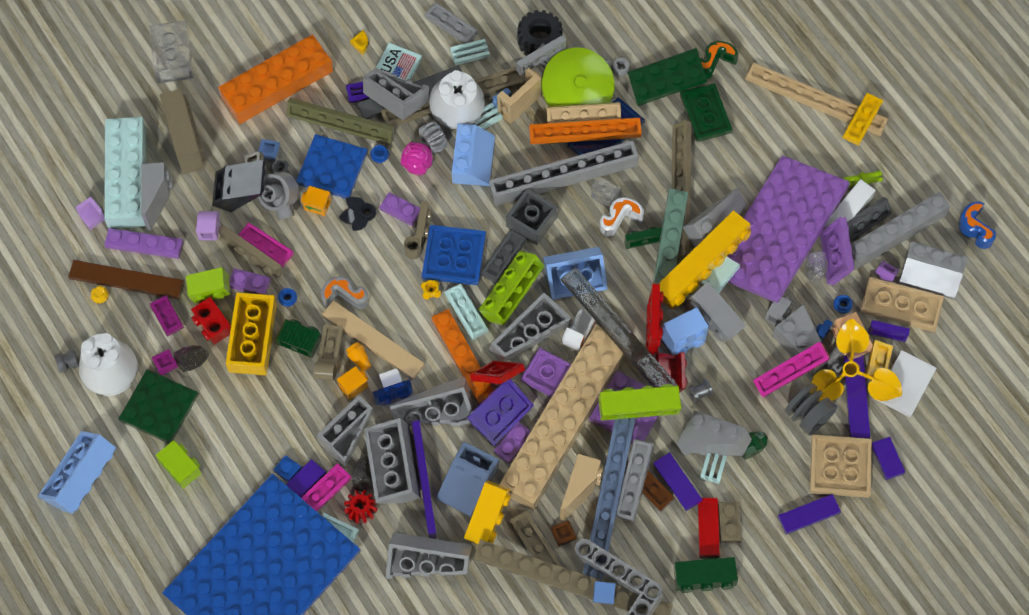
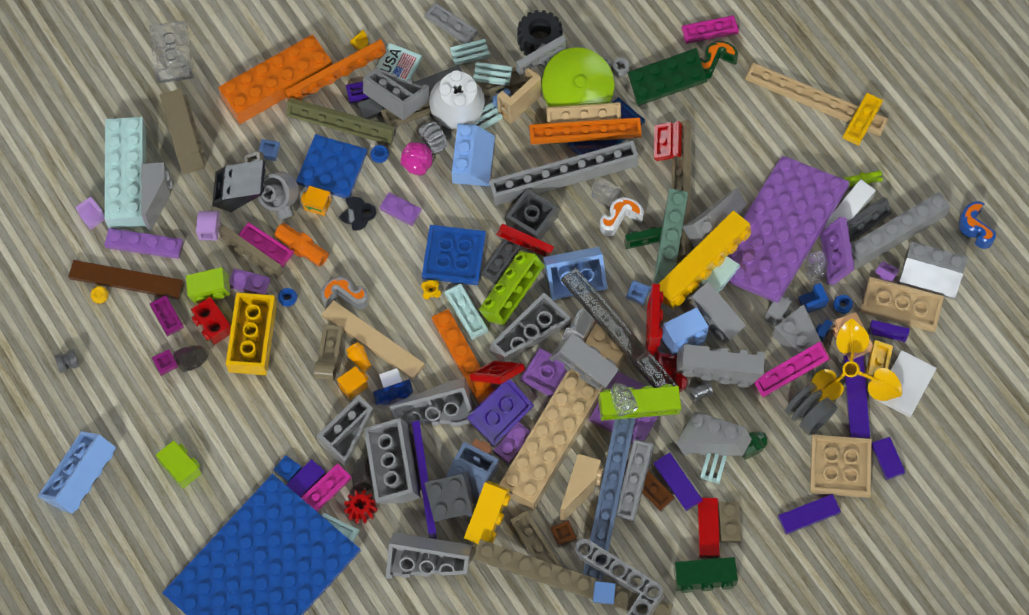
white cone [79,333,138,396] -> none
dark green plate [118,369,199,444] -> none
dark grey plate [271,160,290,174] -> none
dark green brick [276,319,322,358] -> none
dark tan plate [404,201,432,259] -> none
dark green plate [680,83,733,142] -> none
light grey arm [827,346,842,373] -> none
none -> orange piece [274,223,329,267]
none -> orange plate [284,39,387,100]
none -> dark grey brick [425,471,476,522]
none -> nougat plate [471,439,492,455]
none -> light aqua tile [473,62,512,86]
none -> red tile [496,224,554,257]
none -> light grey wedge [549,333,619,391]
none -> clear rock [611,383,638,416]
none -> medium blue tile [626,280,651,306]
none -> plate [654,121,682,161]
none -> light grey wedge [676,344,765,388]
none -> dark pink tile [681,15,739,44]
none -> blue panel [798,283,829,313]

